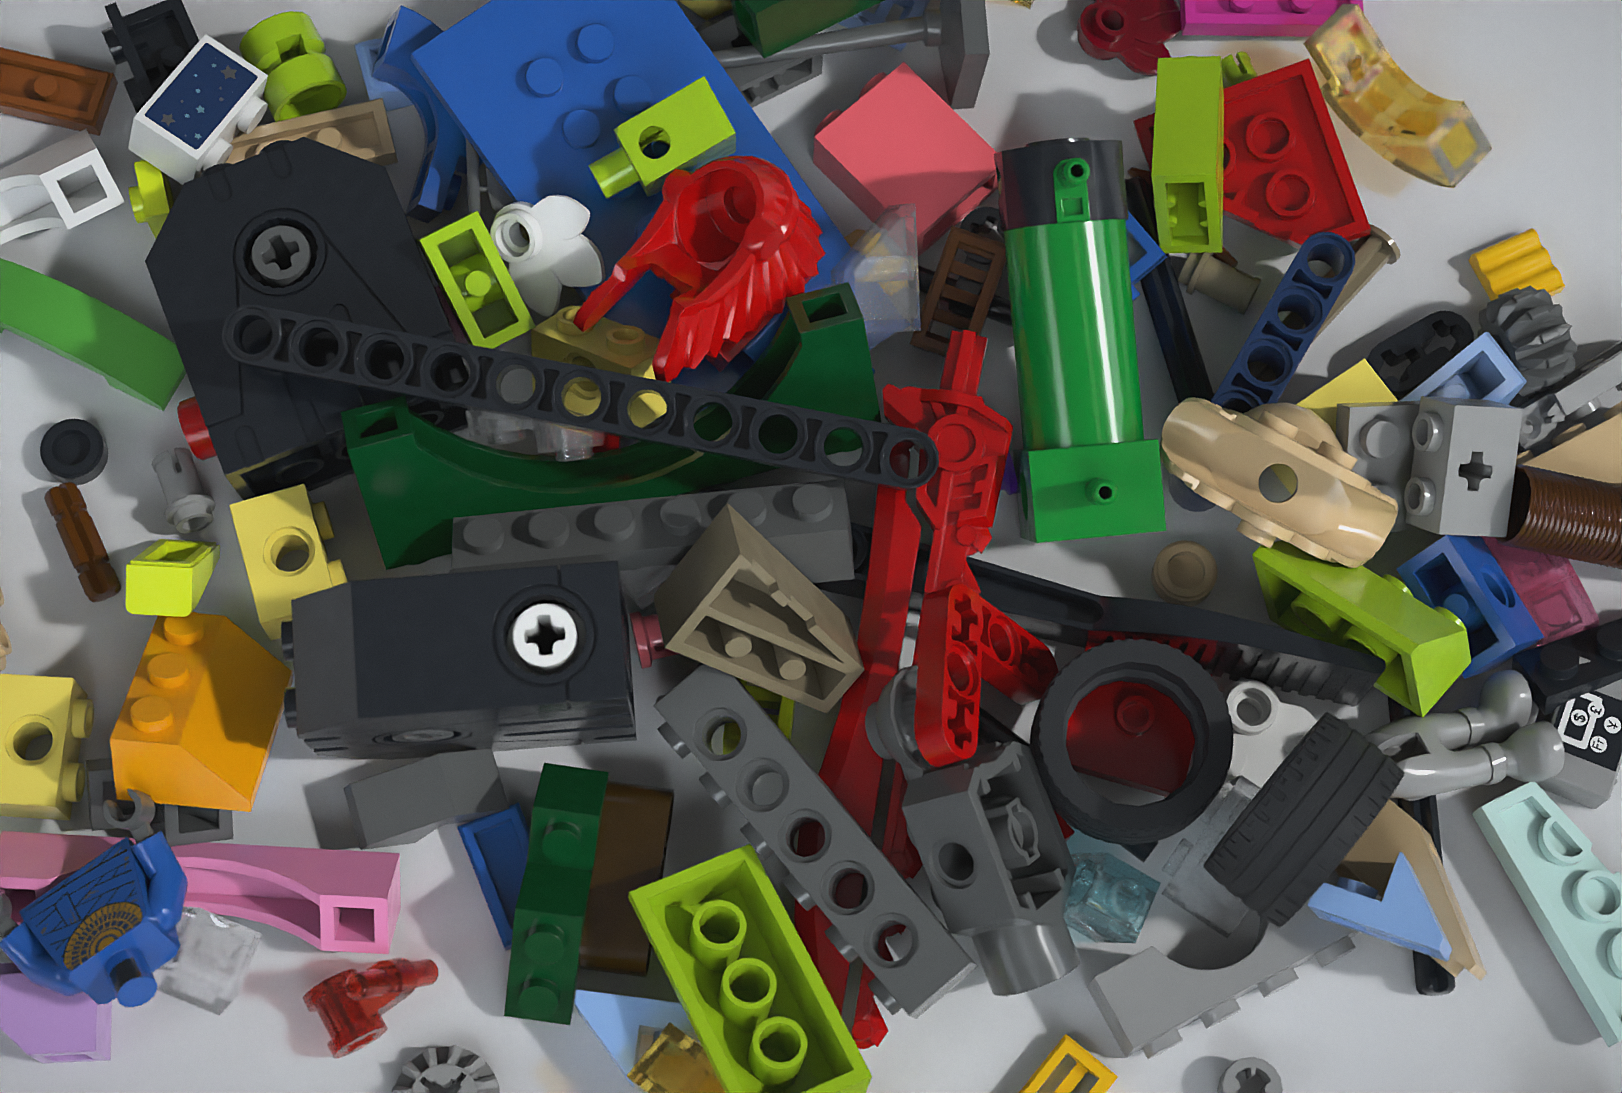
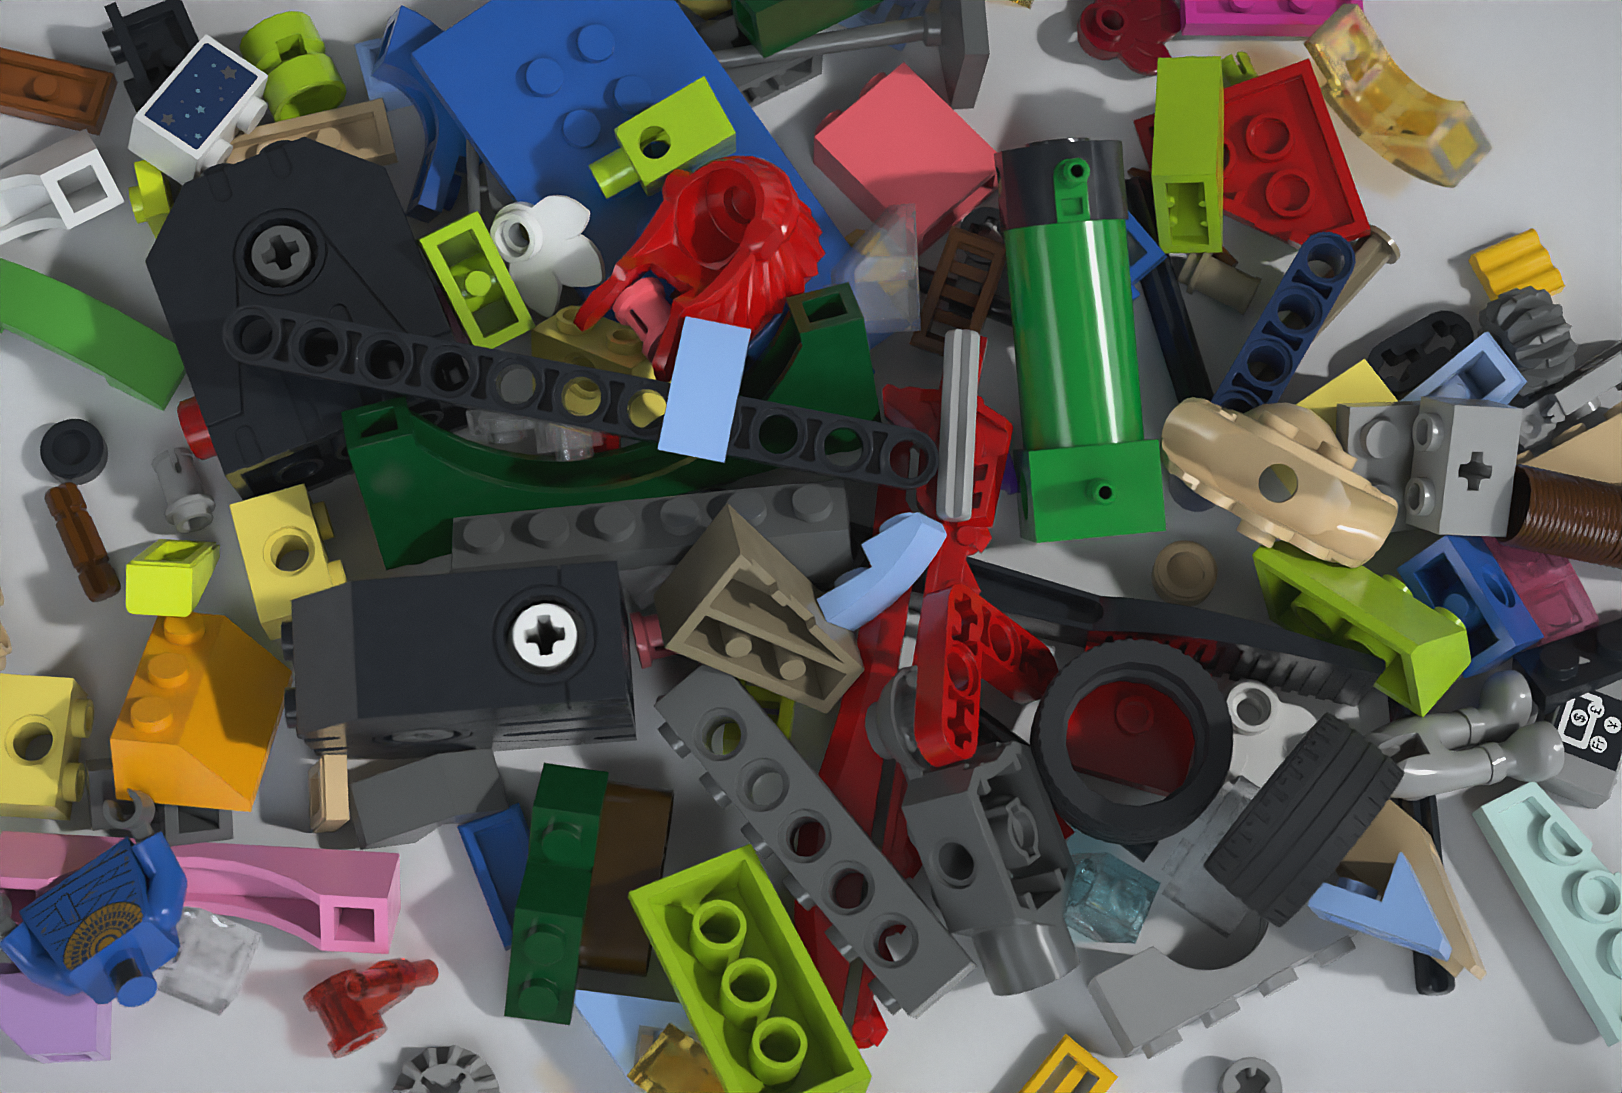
none -> tan tile [308,755,349,833]
none -> coral bush [612,277,671,363]
none -> light blue slope [658,316,751,462]
none -> light blue slope [817,512,947,632]
none -> light grey axle [936,329,980,522]

